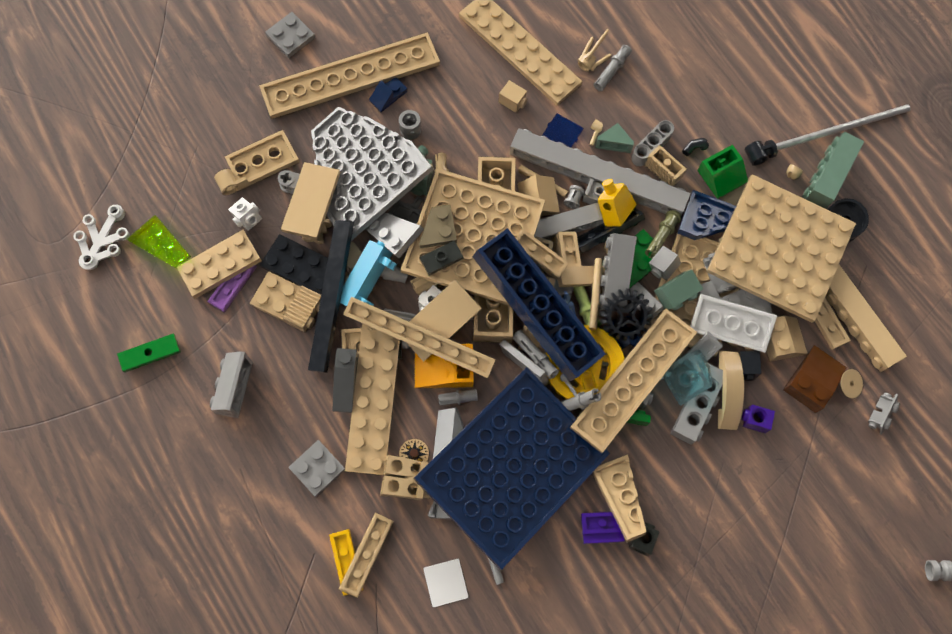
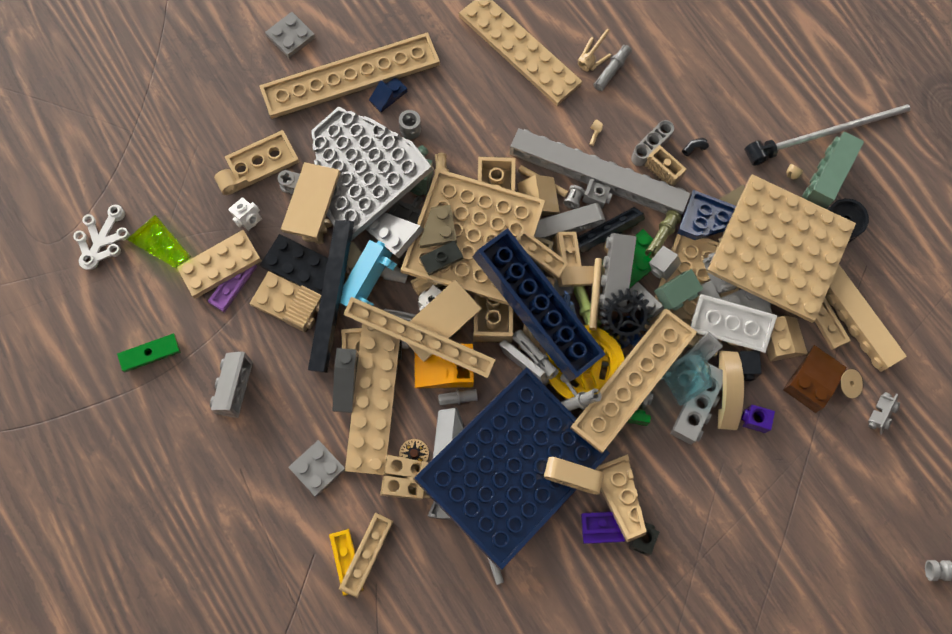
white sticker [424,559,468,607] -> none
tan brick [499,80,528,113] -> none
clear blue piece [542,113,584,148] -> none
sand green slope [595,123,634,153] -> none
yellow torso [598,179,637,226] -> none
green slope [697,144,748,199] -> none
none -> tan beam [544,457,604,495]

